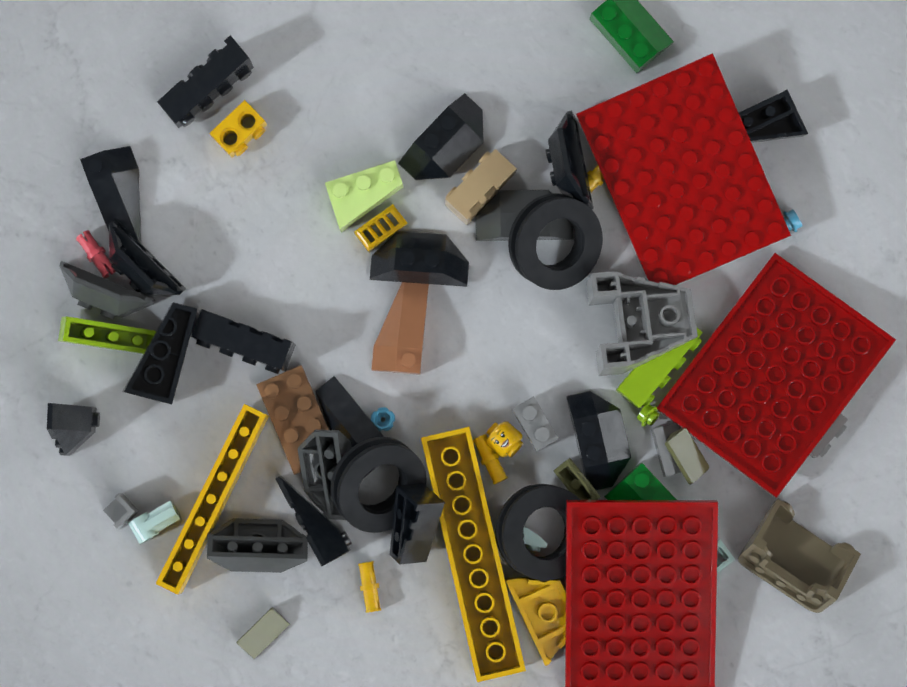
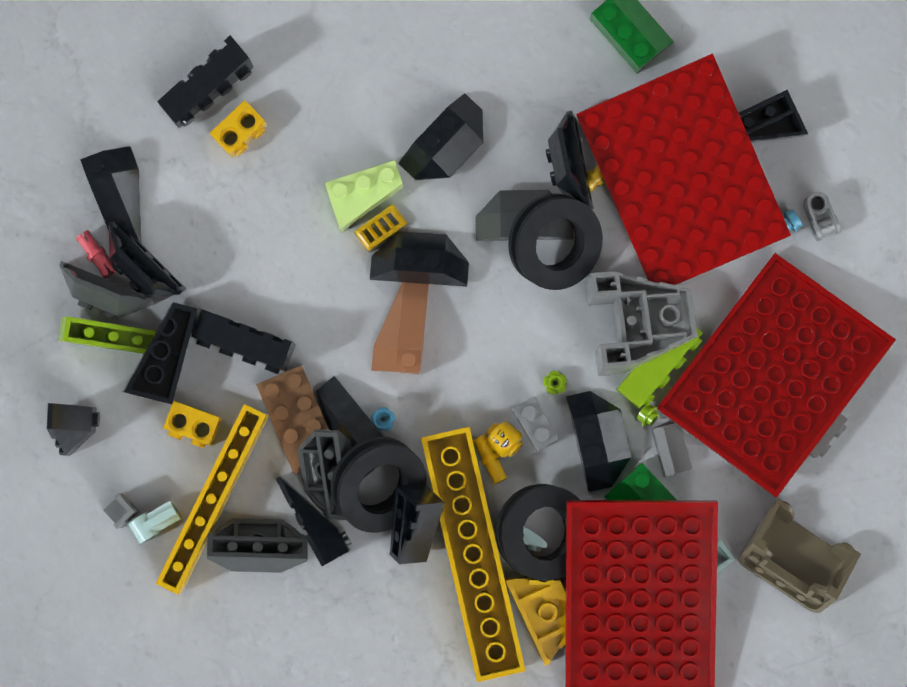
slope [236,607,290,659] -> none
yellow pin [358,561,381,613] -> none
tan wedge [445,149,517,225] -> none
olive slope [553,458,601,500] -> none
olive slope [665,428,709,485] -> none
none -> yellow brick [163,401,222,448]
none -> lime plate [543,371,567,395]
none -> light grey piece [803,192,841,241]

